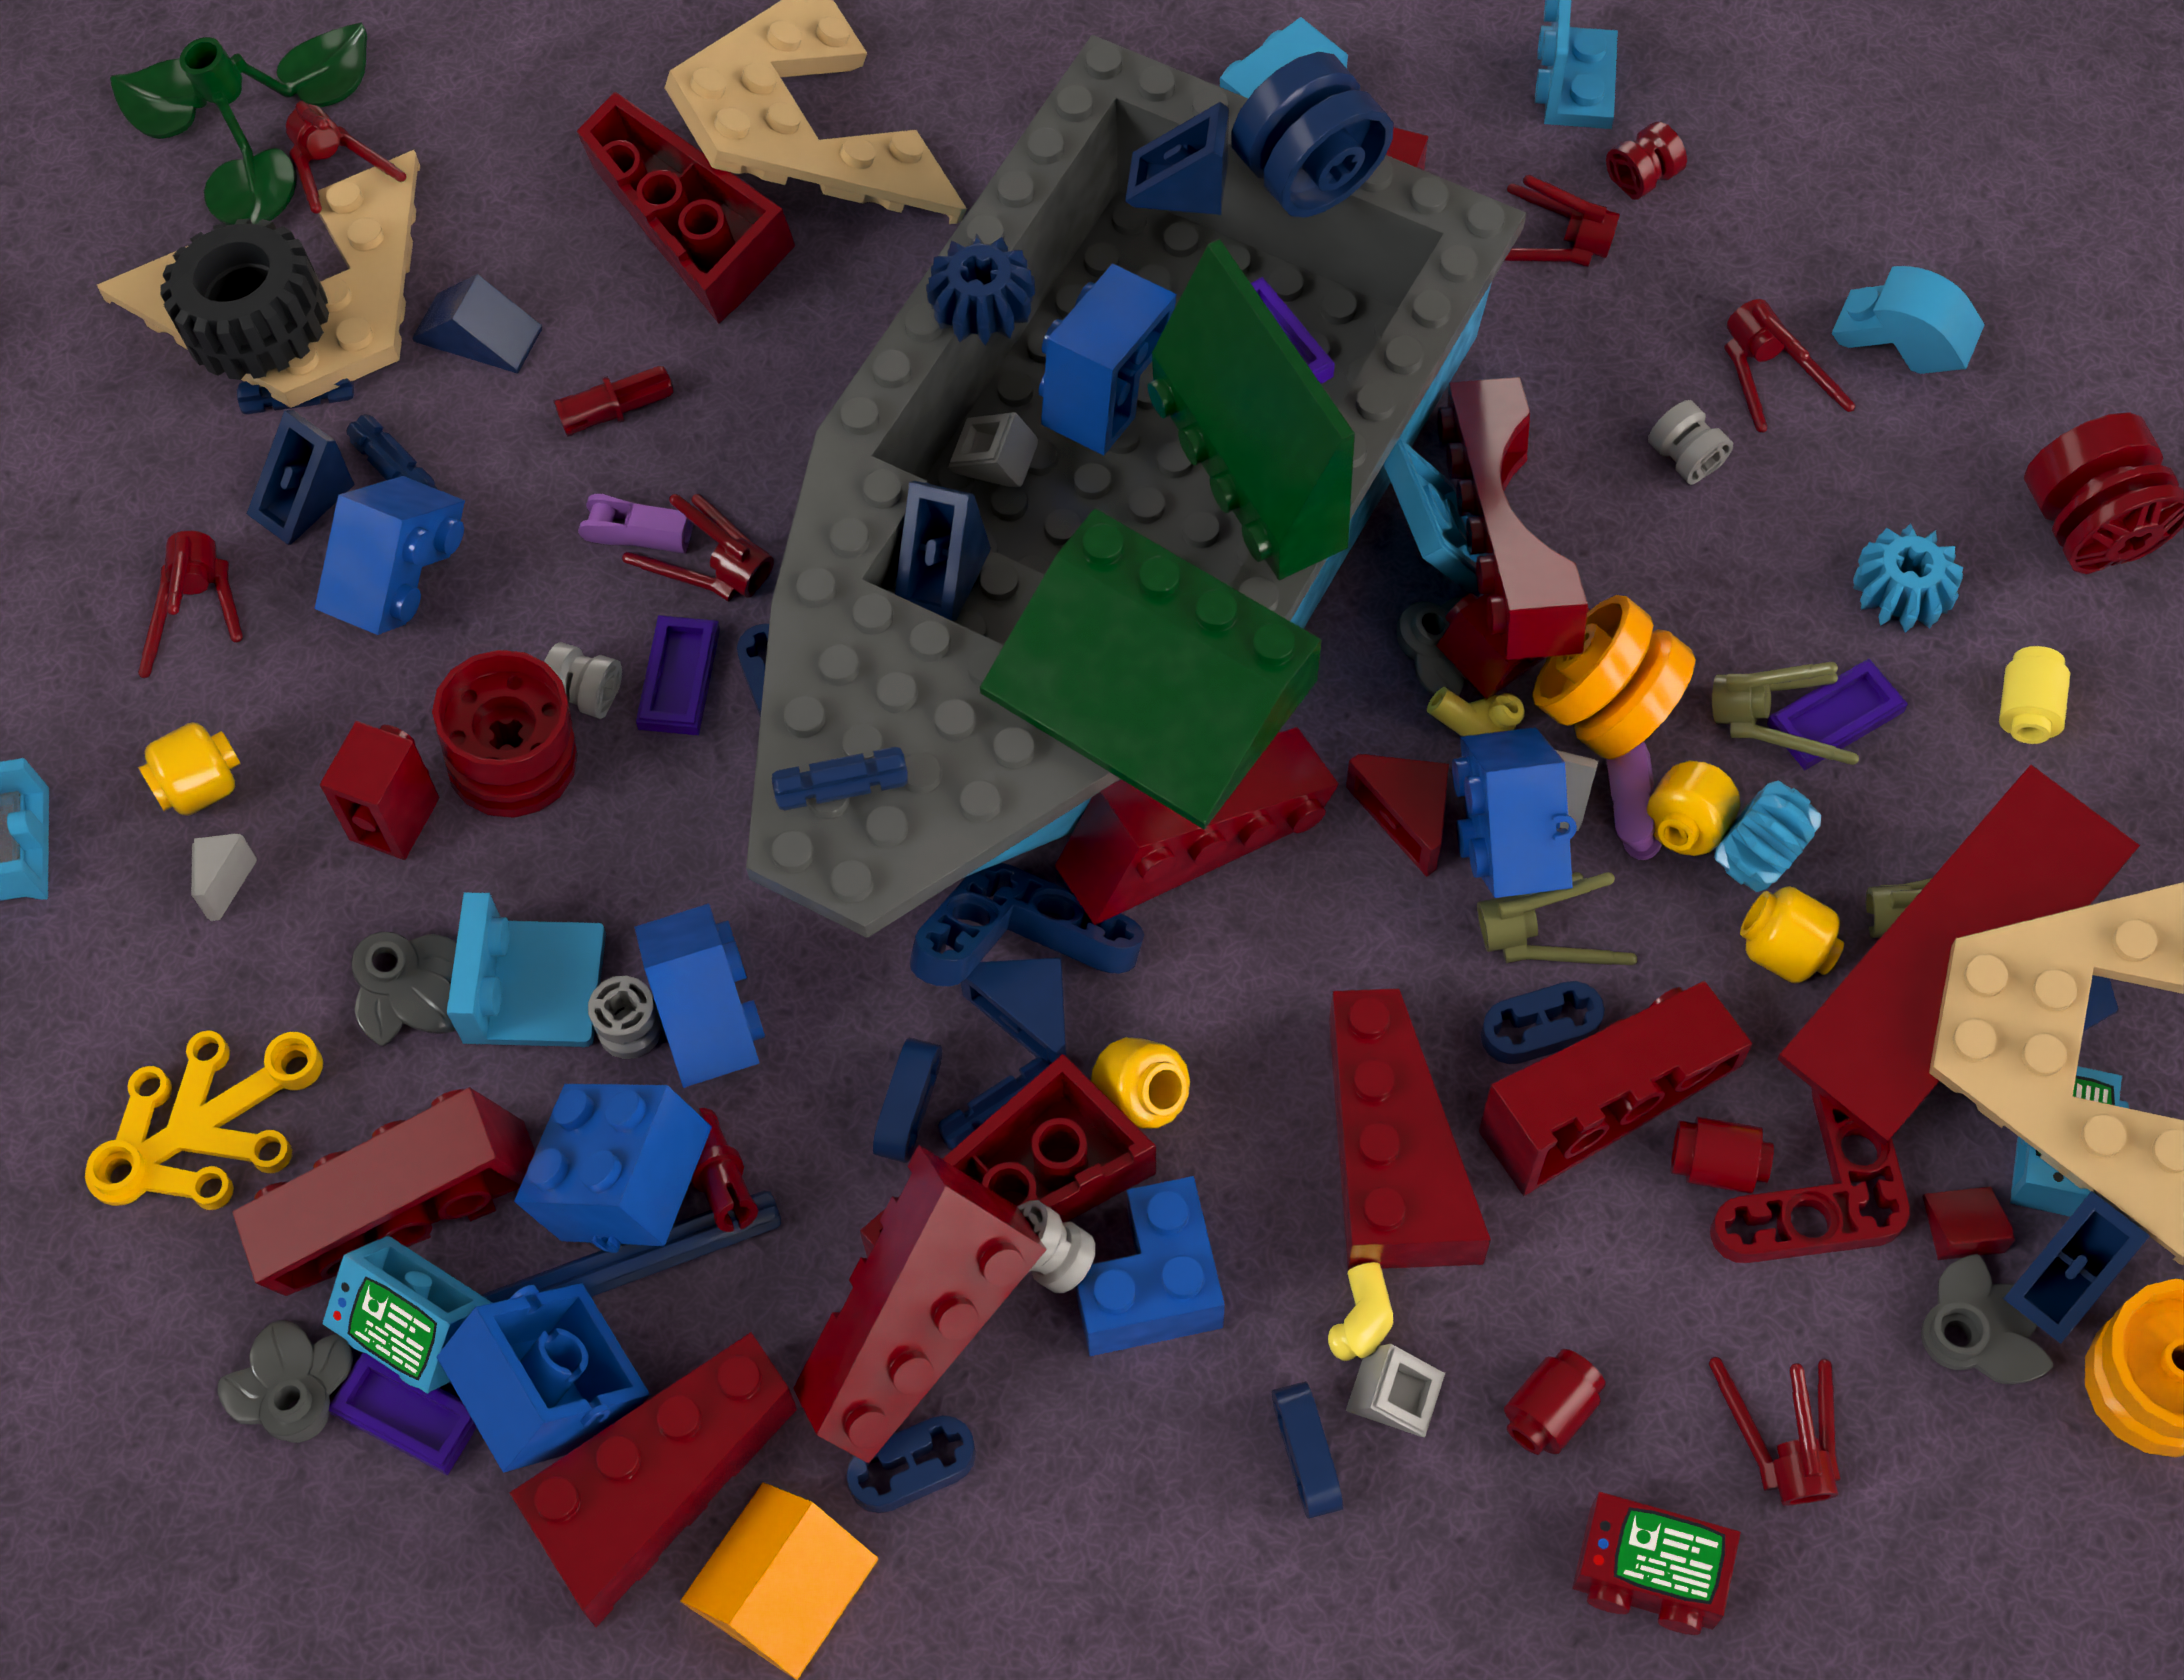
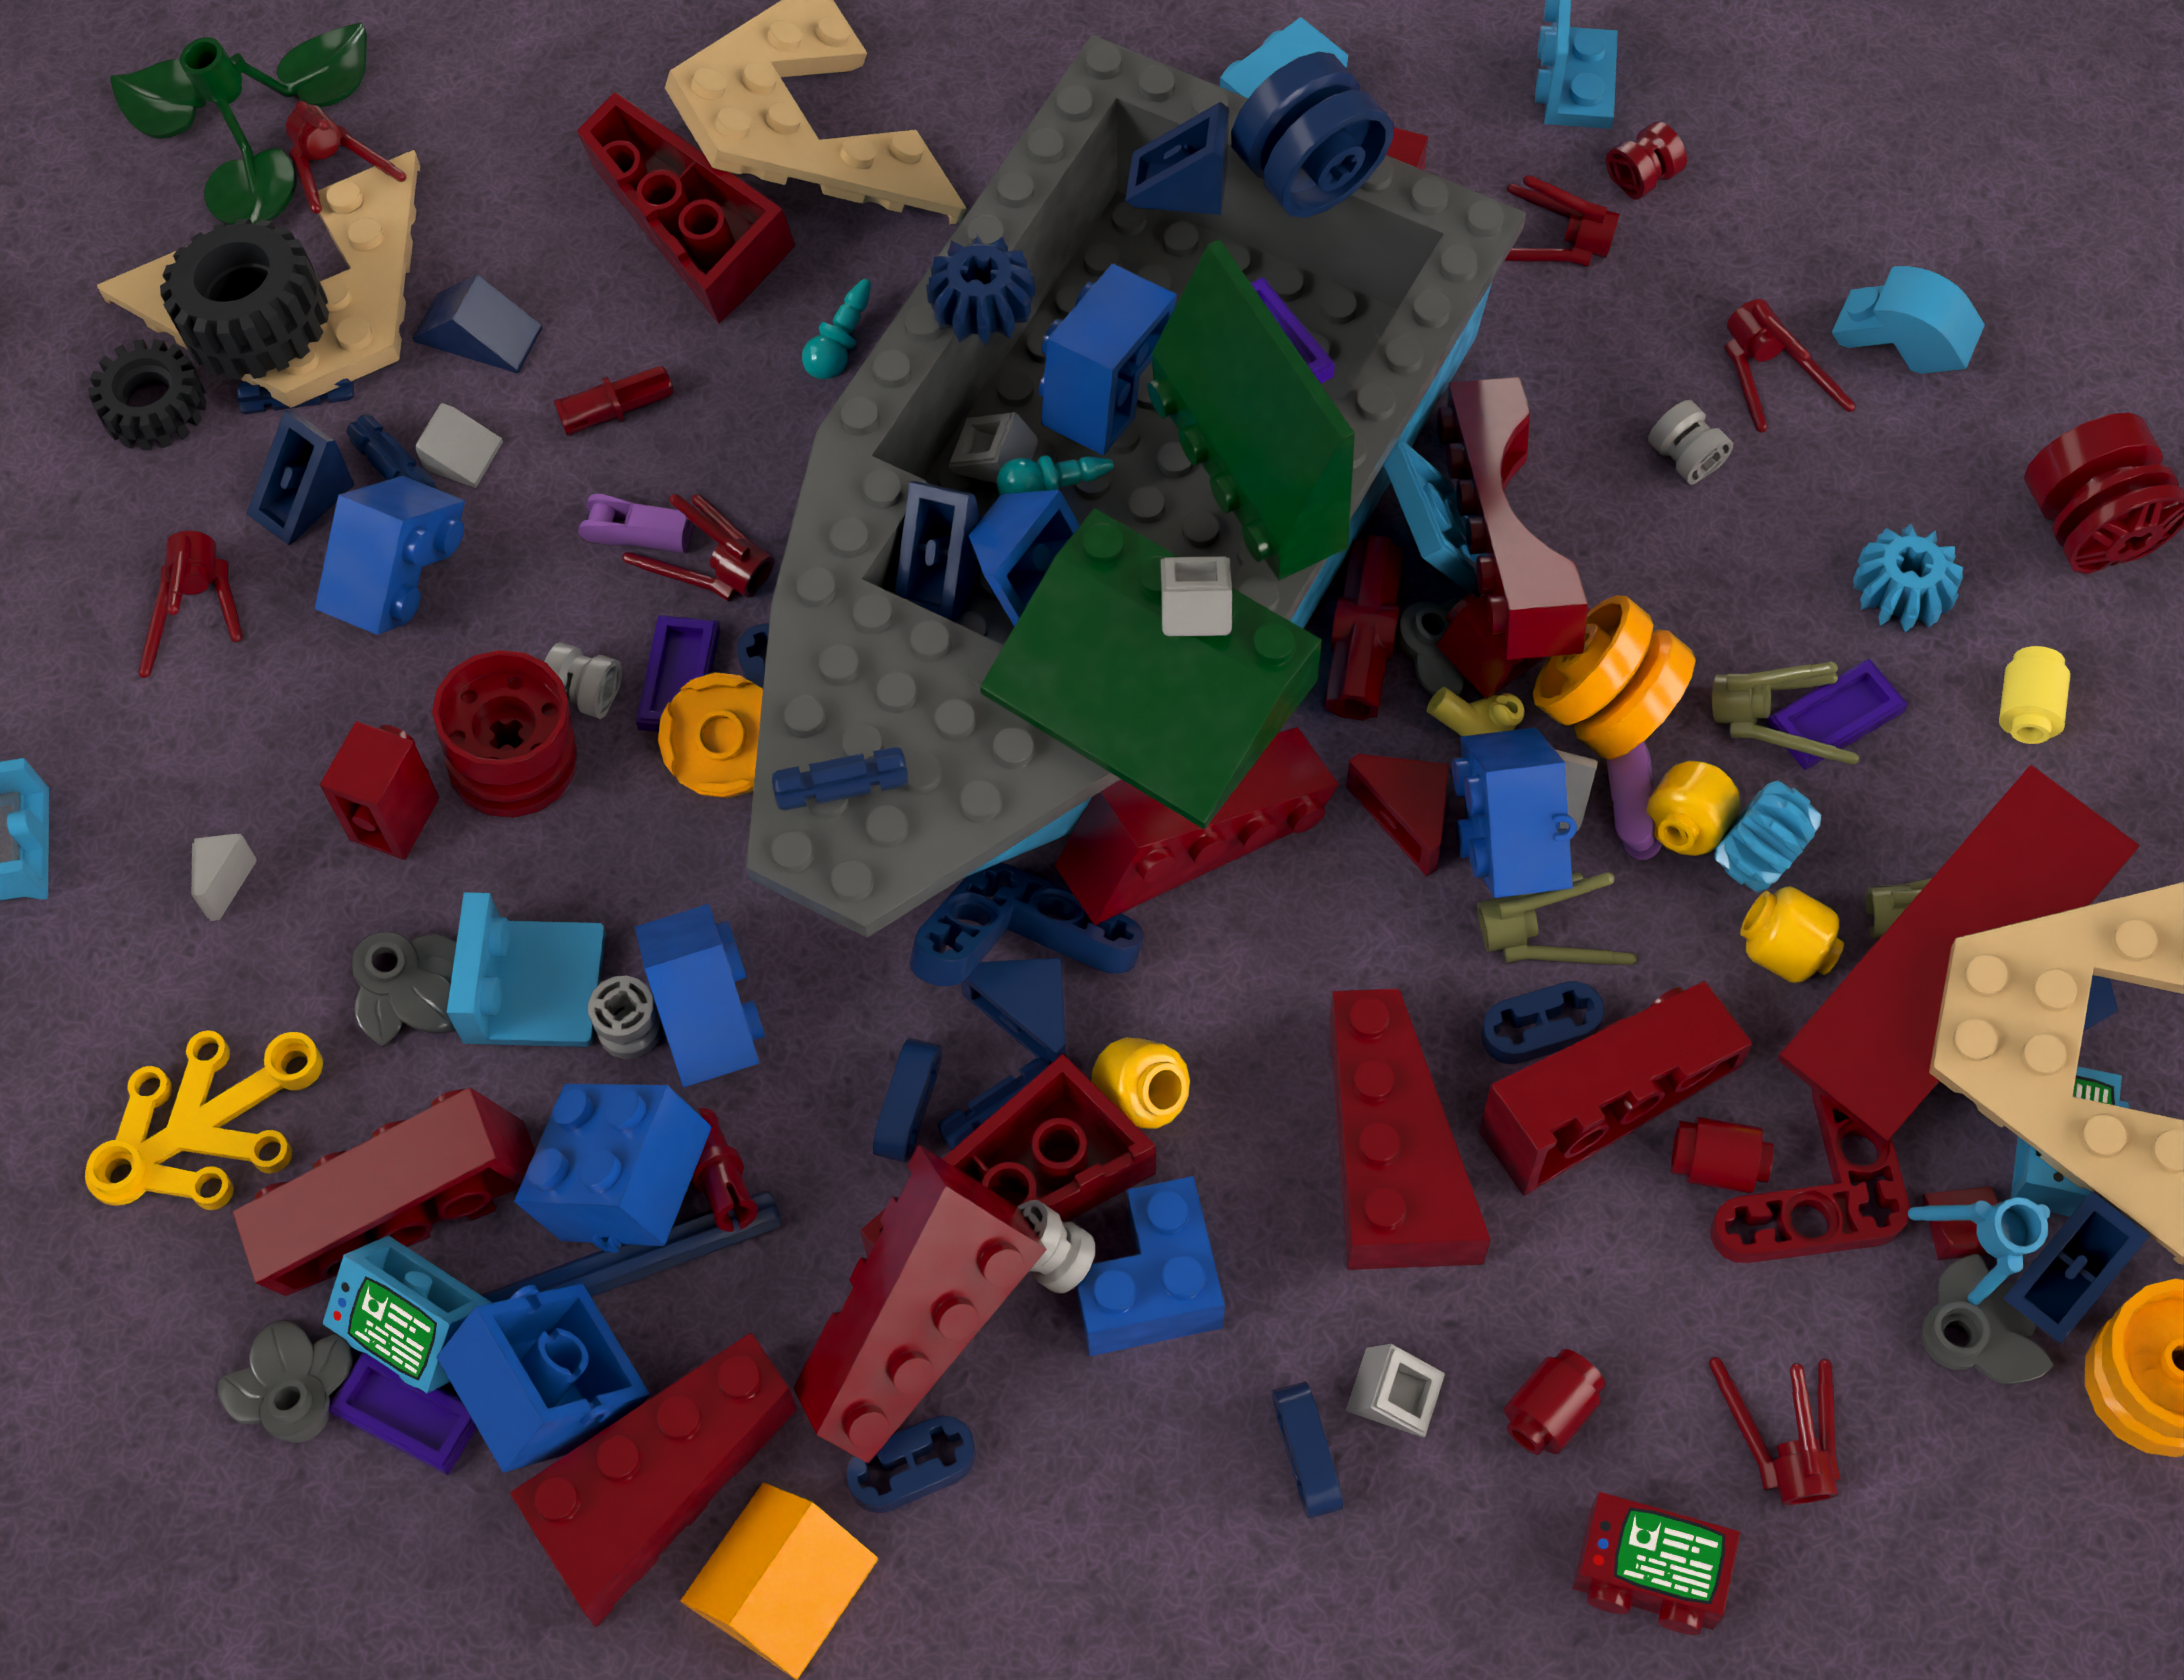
yellow head [138,722,241,816] -> none
light yellow arm [1328,1262,1393,1361] -> none
none -> black tyre [88,339,207,450]
none -> light grey slope [416,403,503,488]
none -> light orange tile [658,672,763,798]
none -> teal bar [802,278,871,379]
none -> blue slope [969,490,1080,626]
none -> teal bar [997,455,1114,495]
none -> light grey slope [1161,556,1232,636]
none -> dark red piece [1325,535,1404,721]
none -> dark azure plant [1908,1197,2050,1305]

